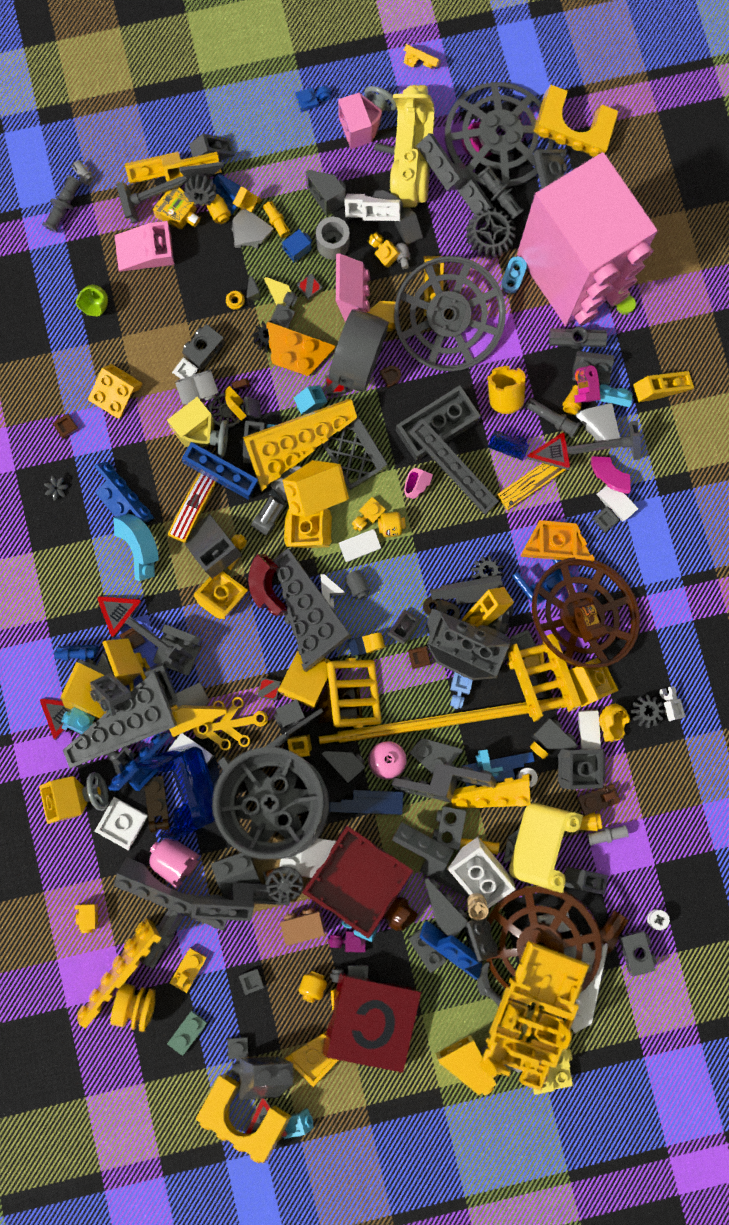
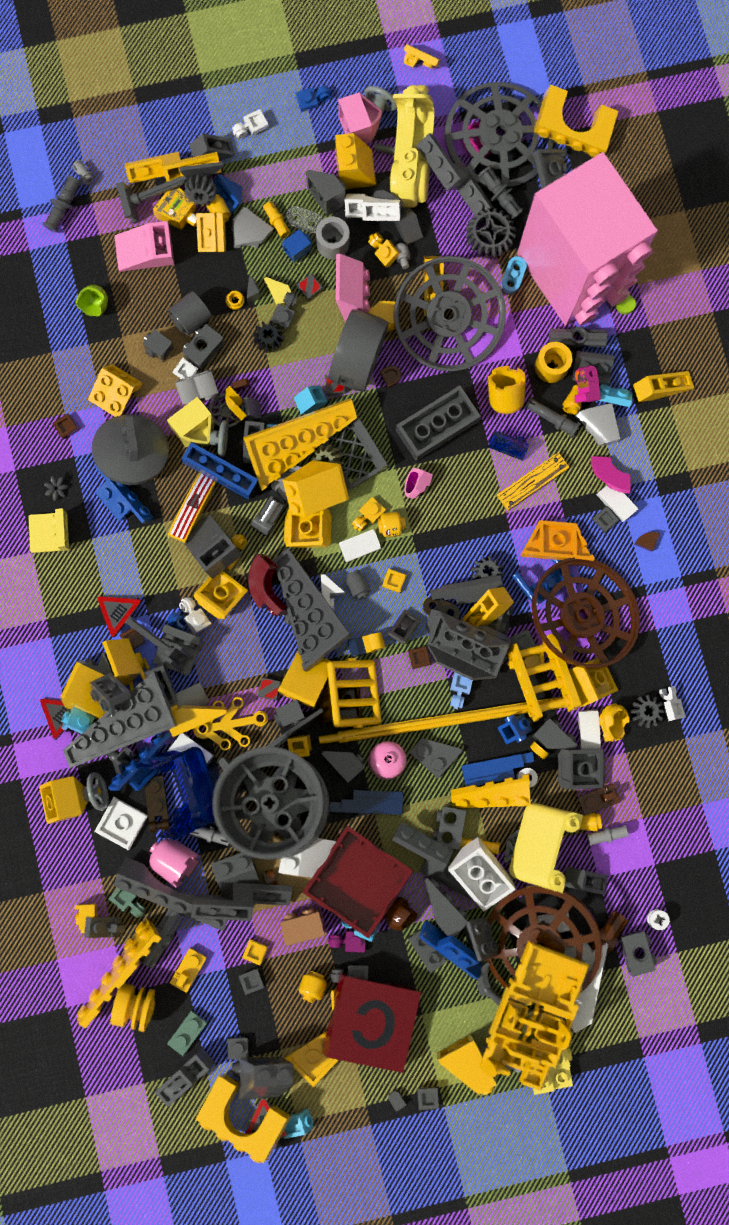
blue plate [54,644,99,661] -> none
medium azure arch [113,514,159,581] -> none
yellow slope [233,187,262,212] -> none
light orange wing [266,322,335,376] -> none
dark grey wheel [266,866,303,903] -> none
dark grey bracket [392,762,496,802] -> none
dark grey plate [408,418,498,514] -> none
tan wheel [466,893,488,921] -> none
medium azure bracket [476,749,503,777] -> none
dark grey piece [528,420,641,470] -> none
reddish brown leg [574,603,608,643] -> none
none -> light yellow bracket [29,508,69,553]
none -> dark grey hinge [84,916,125,938]
none -> dark grey bracket [92,414,169,485]
none -> sand green plate [109,888,146,919]
none -> dark grey brick [143,329,174,362]
none -> dark grey slope [155,1048,215,1107]
none -> blue plate [167,610,186,630]
none -> dark grey piece [168,291,212,336]
none -> white plate [179,597,212,635]
none -> light grey pin [190,824,229,846]
none -> yellow plate [196,213,226,252]
none -> white plate [233,109,269,139]
none -> yellow tile [242,939,268,965]
none -> clear plate [286,206,322,233]
none -> olive gear [311,445,344,465]
none -> yellow slope [335,133,376,189]
none -> yellow tile [382,569,406,593]
none -> dark grey piece [388,1090,406,1112]
none -> dark grey plate [417,1087,439,1110]
none -> blue brick [497,714,532,745]
none -> yellow piece [535,342,573,383]
none -> reddish brown tile [634,532,660,552]

